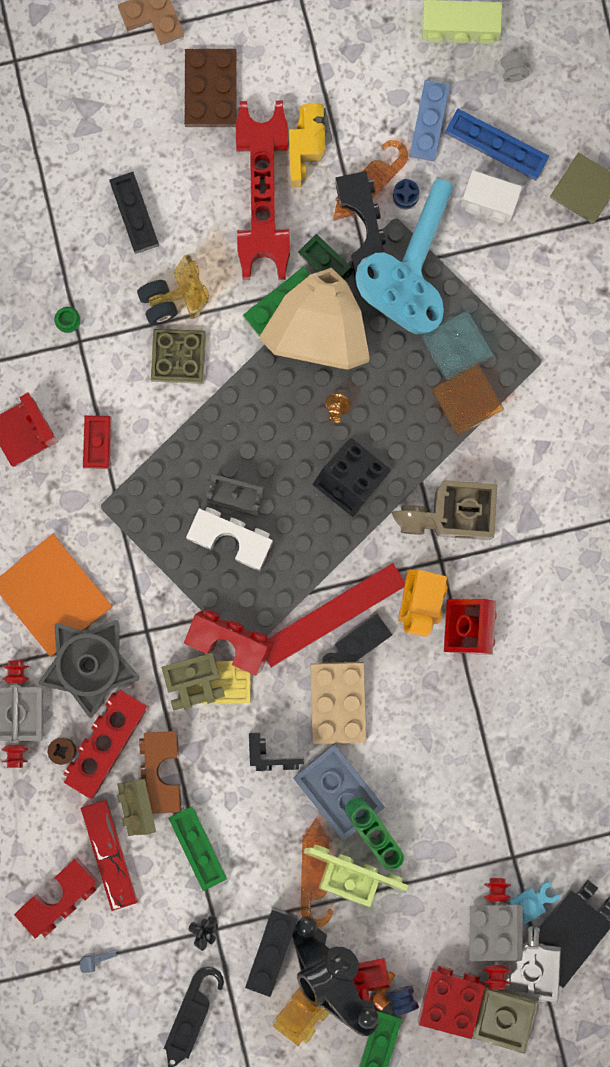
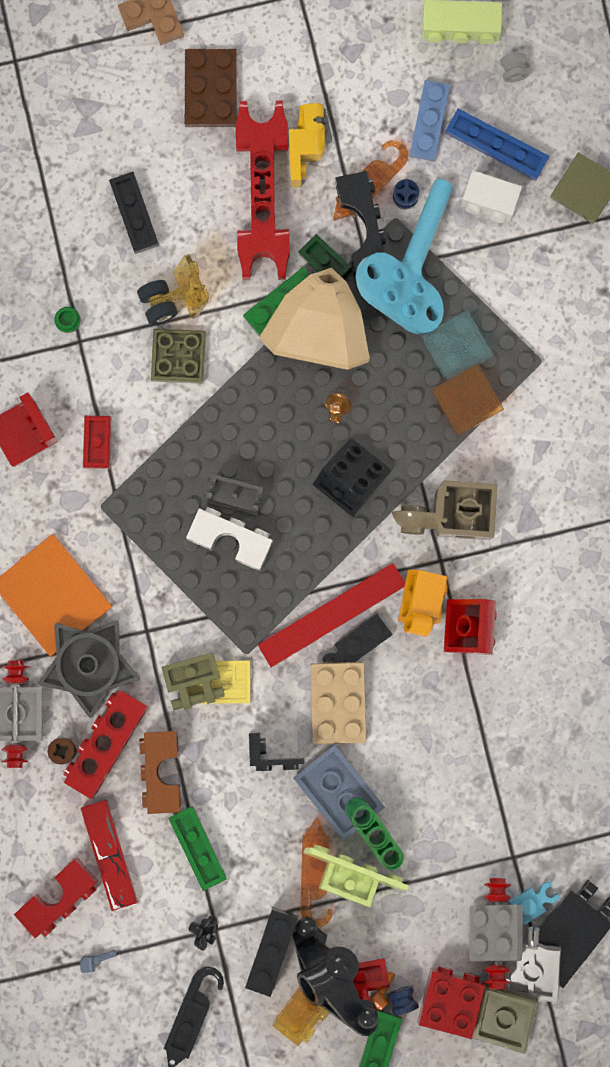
olive plate [117,779,156,836] -> none
red arch [183,609,273,676] -> none

